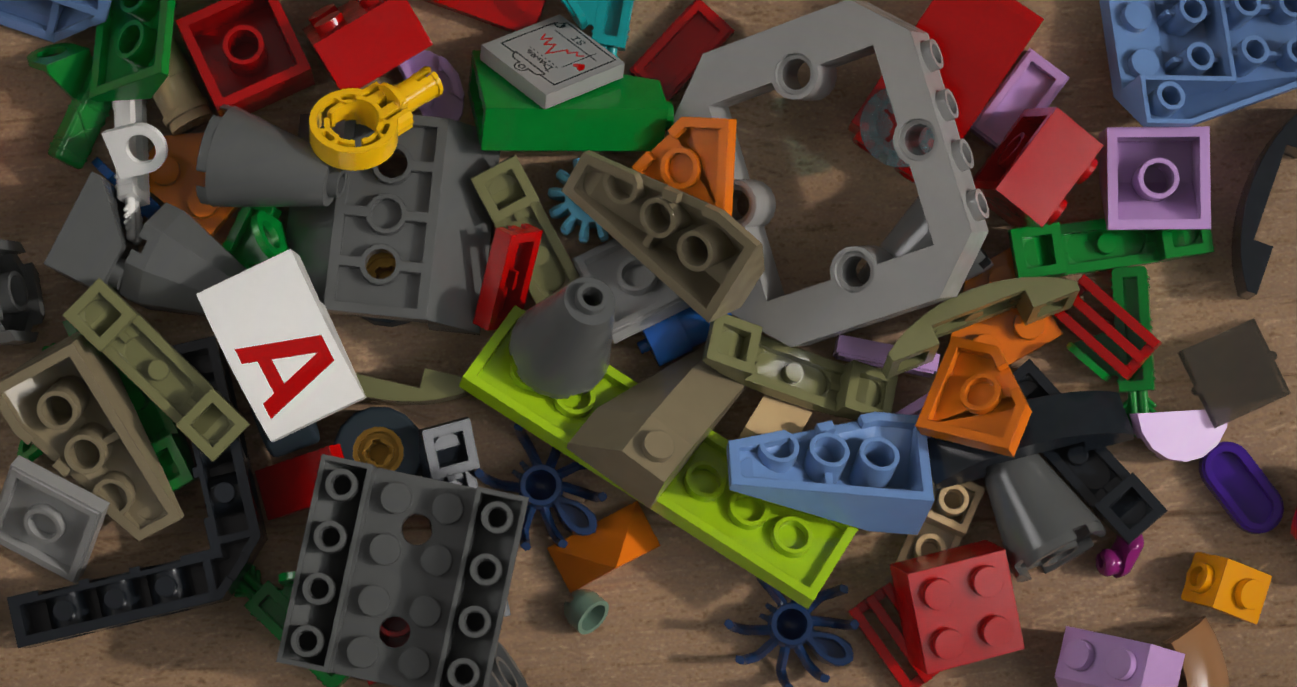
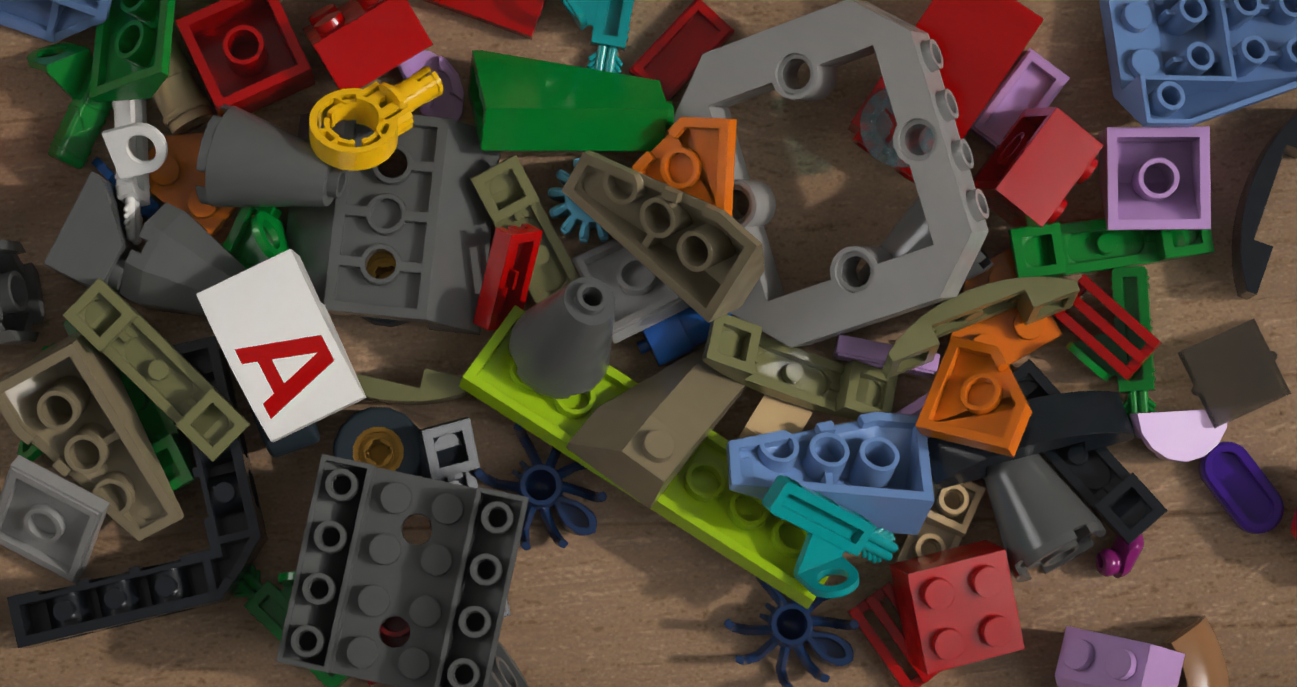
red tile [255,444,344,520] -> none
light grey tile [480,14,625,110] -> none
orange slope [547,501,661,593] -> none
sand green hinge [563,589,609,635] -> none
light orange bracket [1181,552,1272,625] -> none
none -> teal piece [762,475,898,598]

